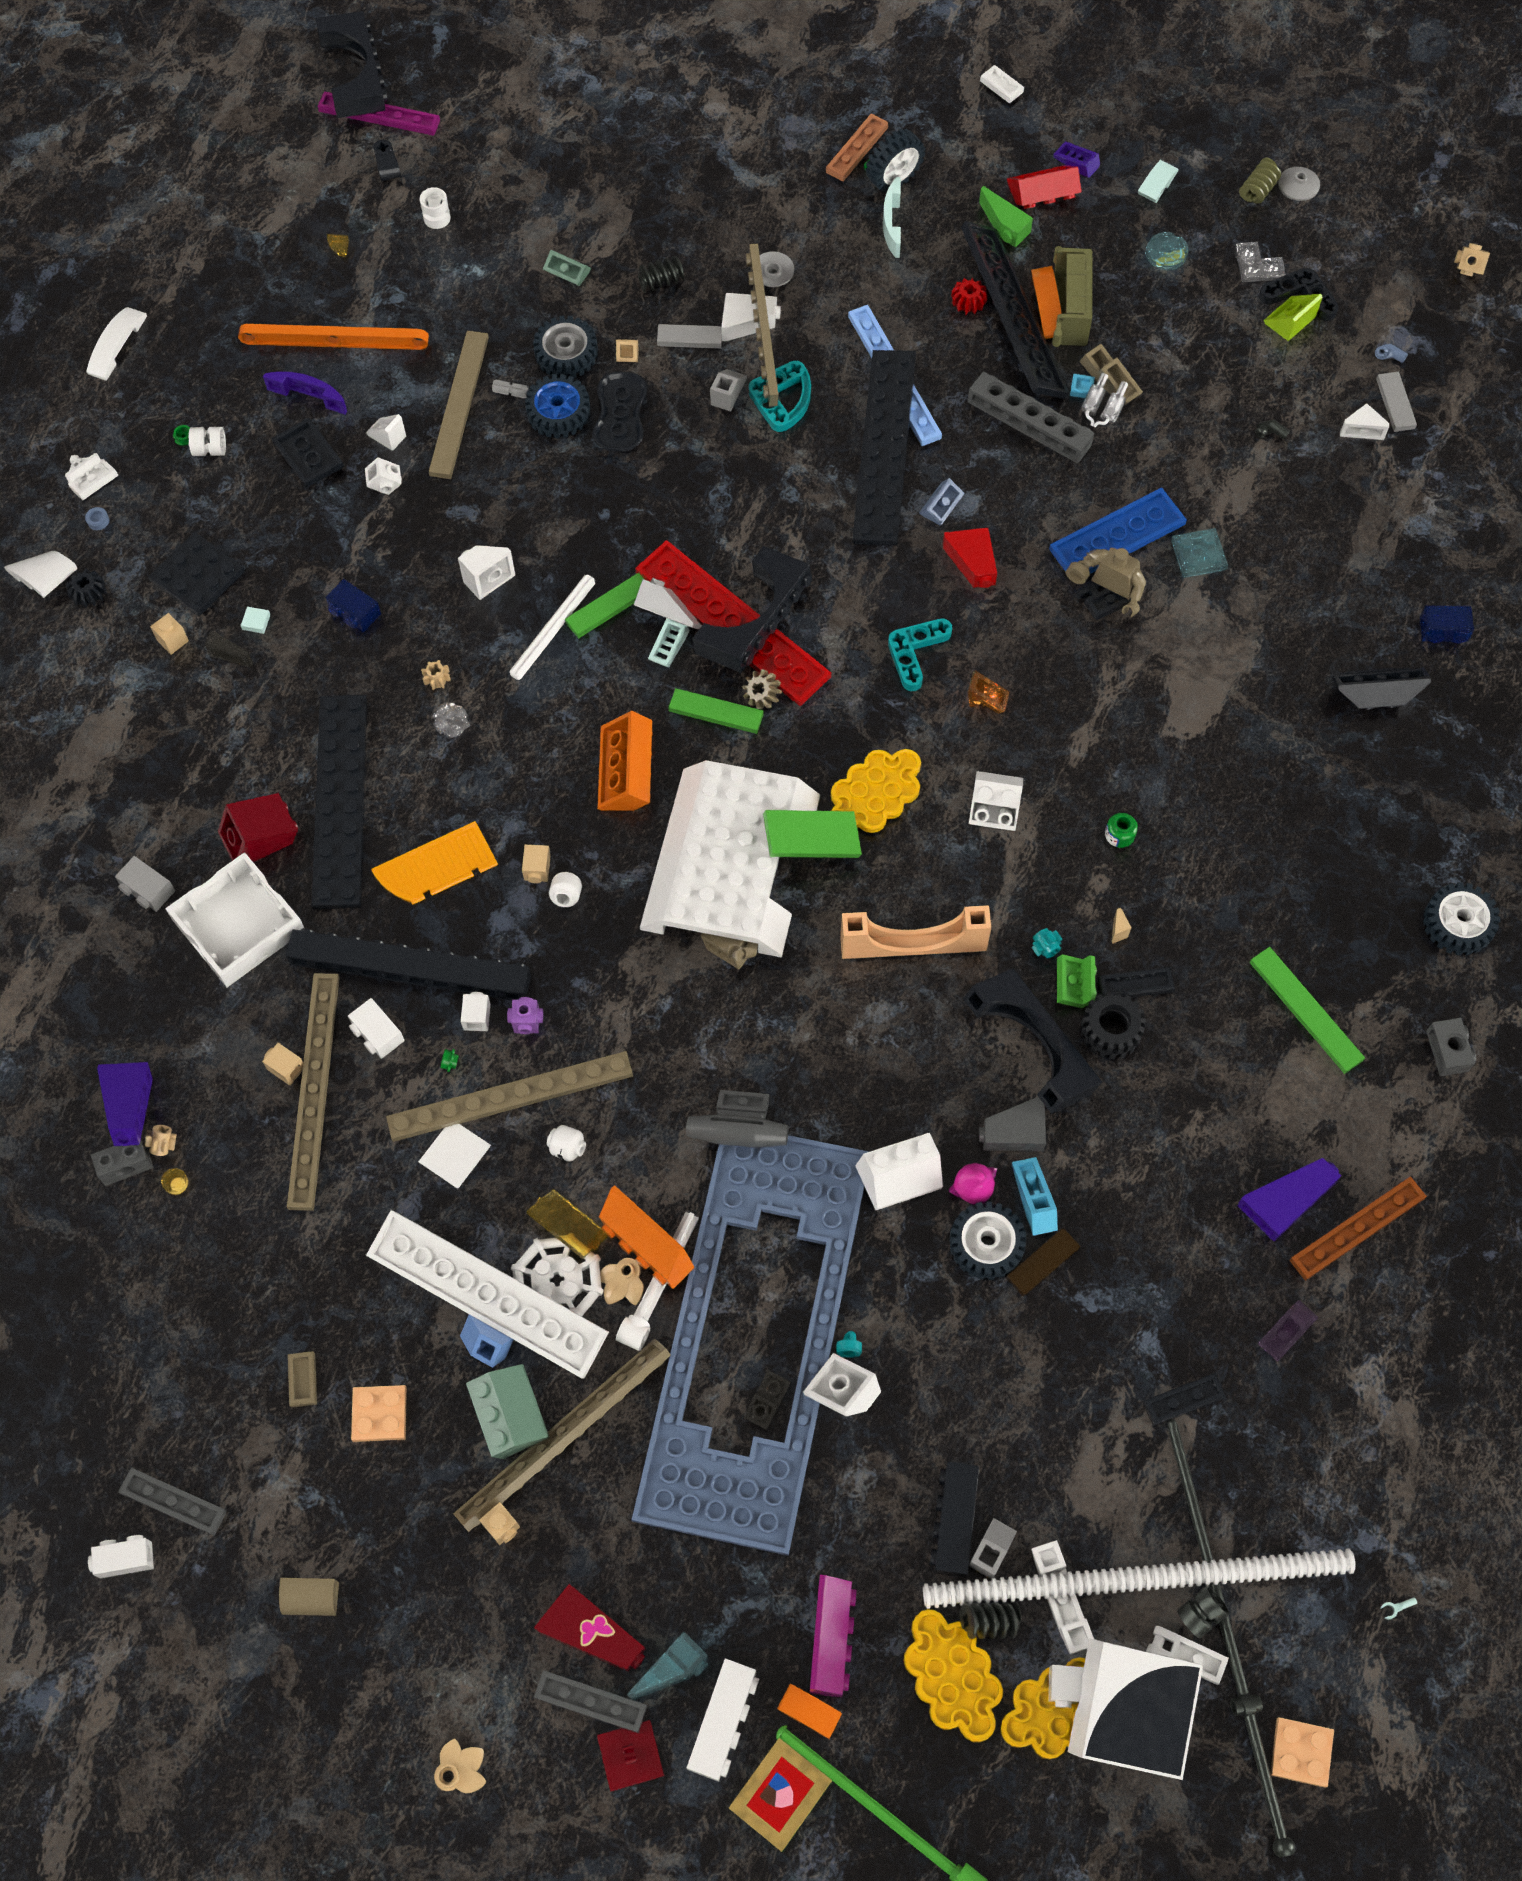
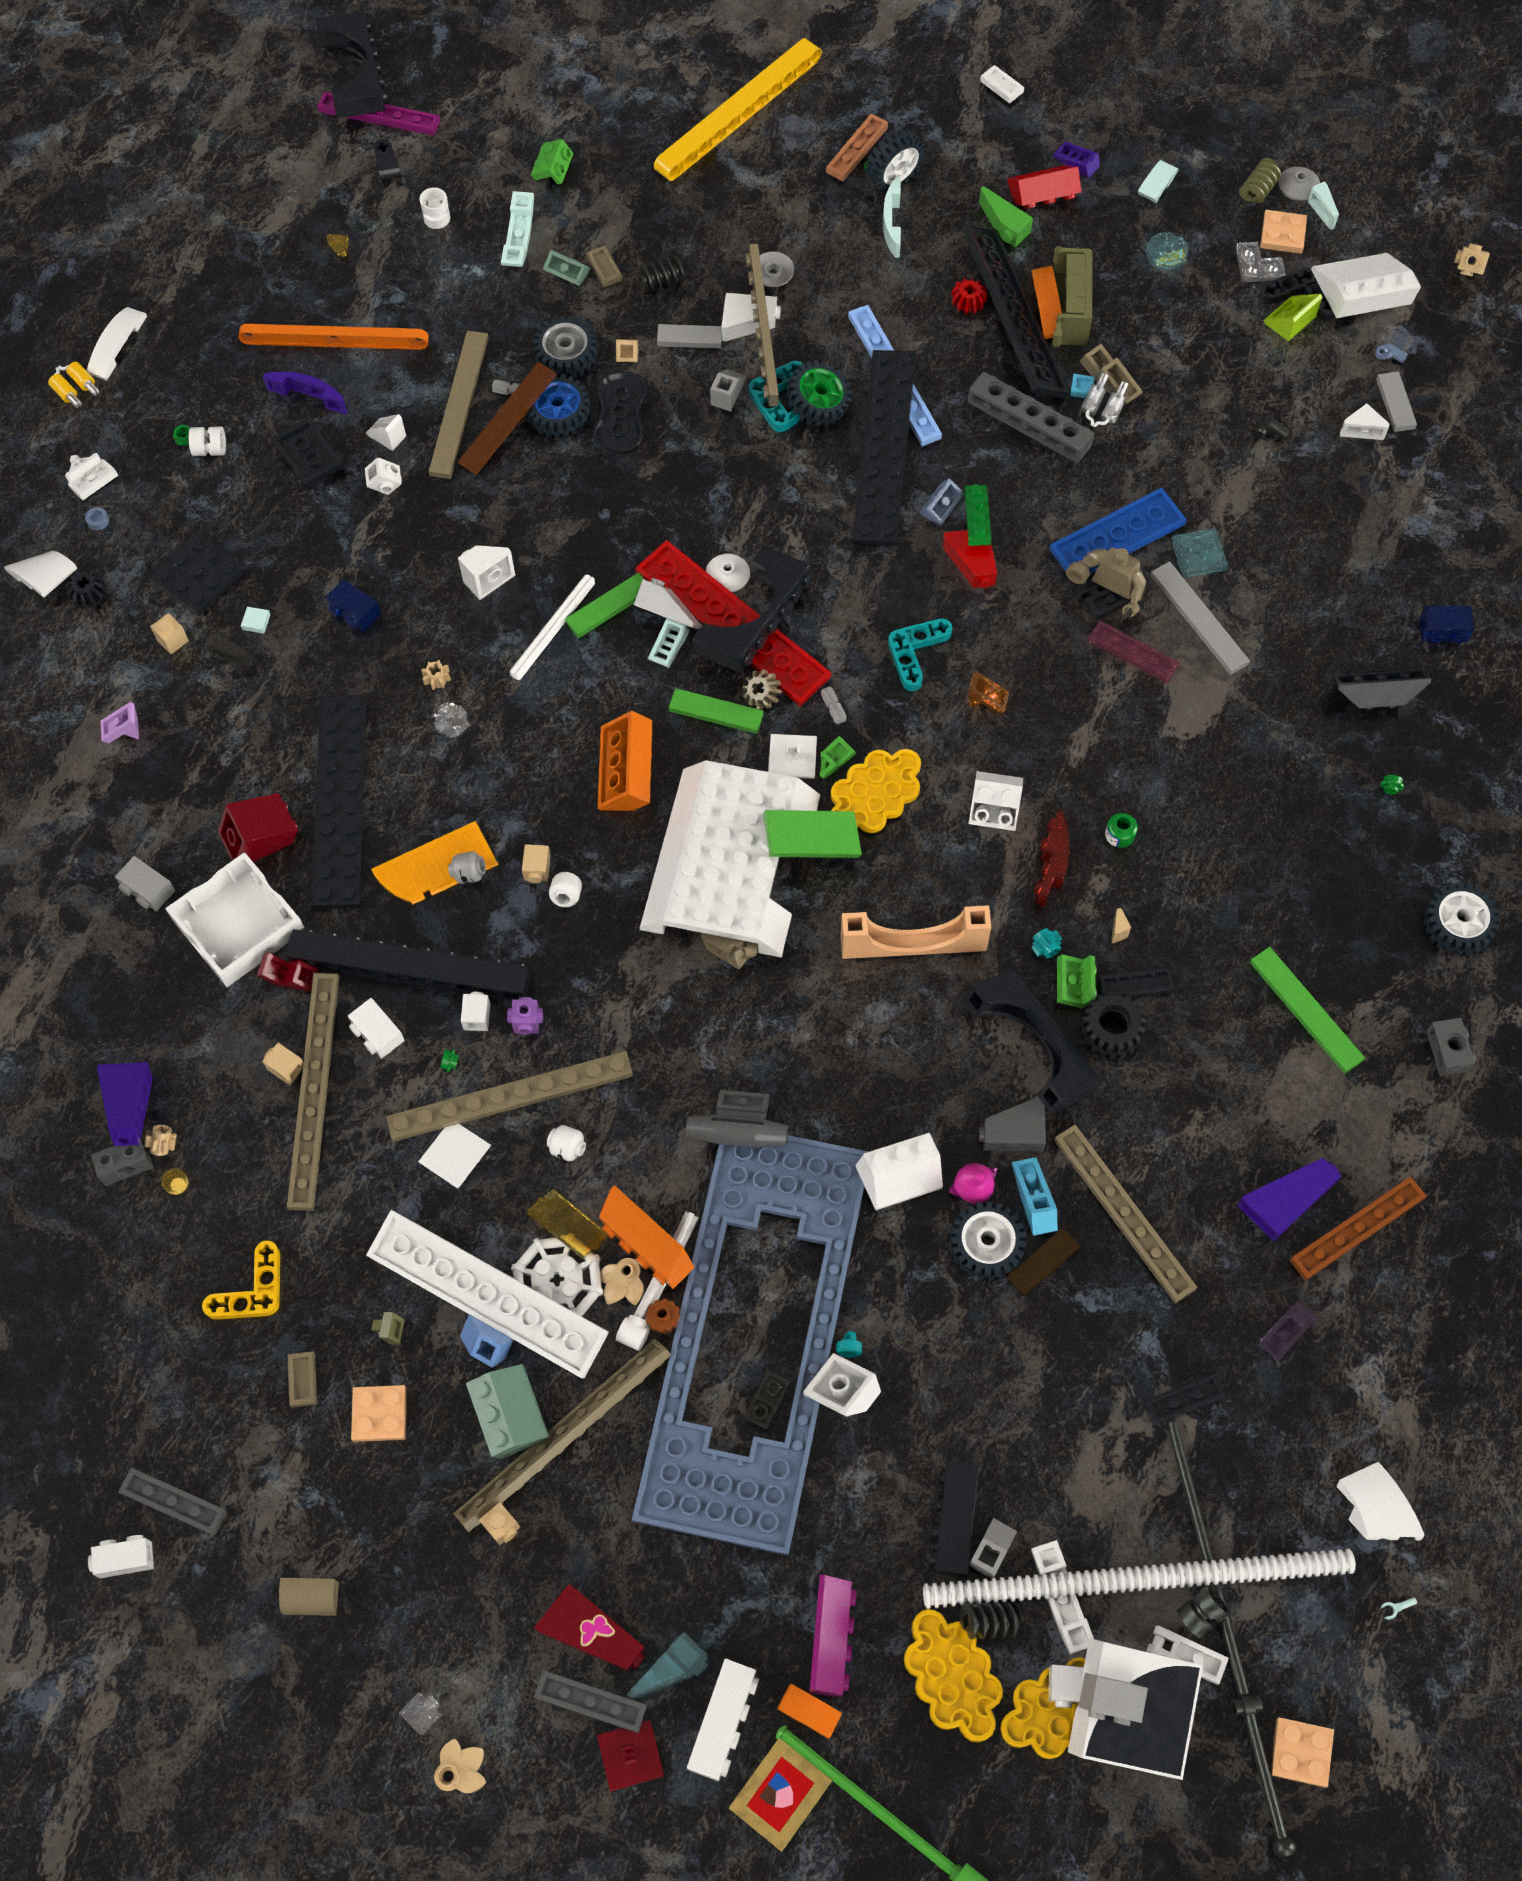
none -> yellow piece [48,362,99,408]
none -> lavender slope [100,702,139,743]
none -> yellow beam [202,1241,280,1319]
none -> dark red slope [257,953,319,992]
none -> olive tile [371,1312,405,1345]
none -> clear brick [399,1692,442,1736]
none -> light grey head [448,851,486,884]
none -> reddish brown tile [458,362,557,476]
none -> light aqua slope [501,191,534,267]
none -> bright green bracket [531,139,573,184]
none -> dark tan tile [586,245,623,288]
none -> dark orange piece [645,1299,680,1334]
none -> yellow beam [654,38,822,181]
none -> white dish [706,554,750,593]
none -> white piece [768,734,817,779]
none -> wheel [786,360,852,427]
none -> bright green slope [820,736,856,780]
none -> light grey piece [821,687,846,724]
none -> green plate [965,484,991,546]
none -> clear red slope [1034,810,1070,907]
none -> dark tan plate [1054,1125,1198,1304]
none -> light grey brick [1079,1673,1148,1726]
none -> clear pink tile [1088,621,1180,684]
none -> light grey tile [1150,561,1250,675]
none -> light nougat plate [1260,210,1307,254]
none -> light aqua slope [1308,182,1339,230]
none -> white slope [1311,253,1421,318]
none -> white slope [1337,1462,1424,1540]
none -> green plate [1380,775,1404,795]

